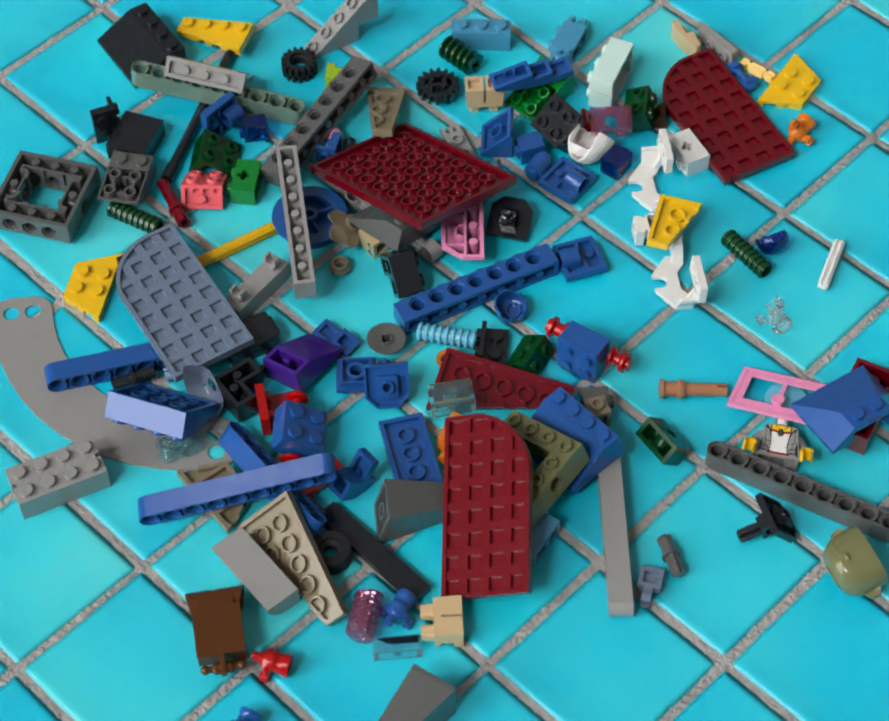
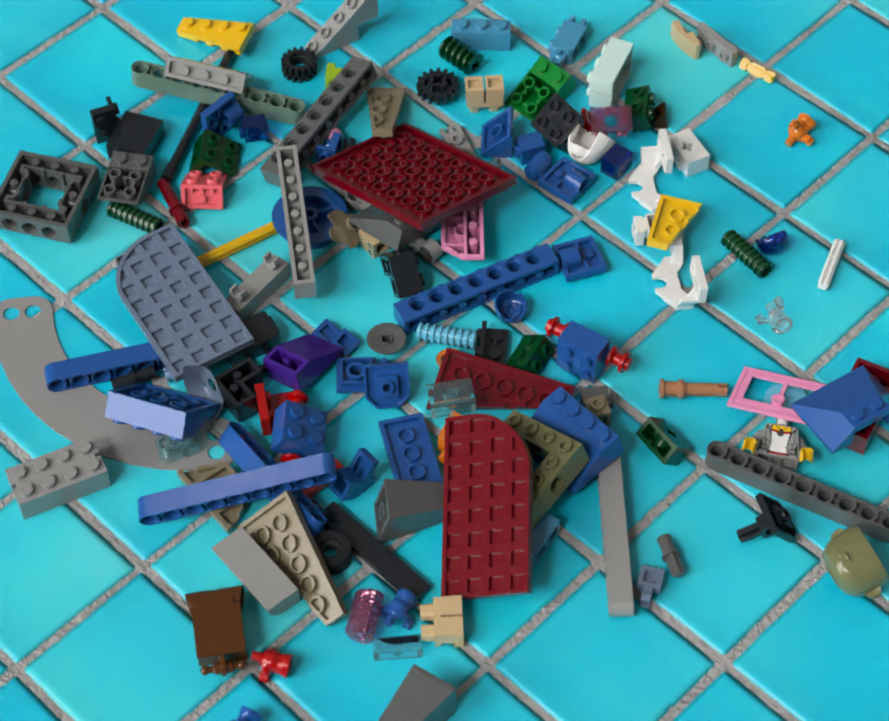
yellow wing [63,254,122,323] -> none
black slope [97,2,186,89] -> none
green brick [227,159,263,205] -> none
dark tan plate [329,256,351,276] -> none
black piece [485,196,533,243] -> none
blue slope [489,56,574,92] -> none
dark red plate [662,48,796,185] -> none
blue bar [727,60,758,92] -> none
yellow wing [757,54,821,110] -> none

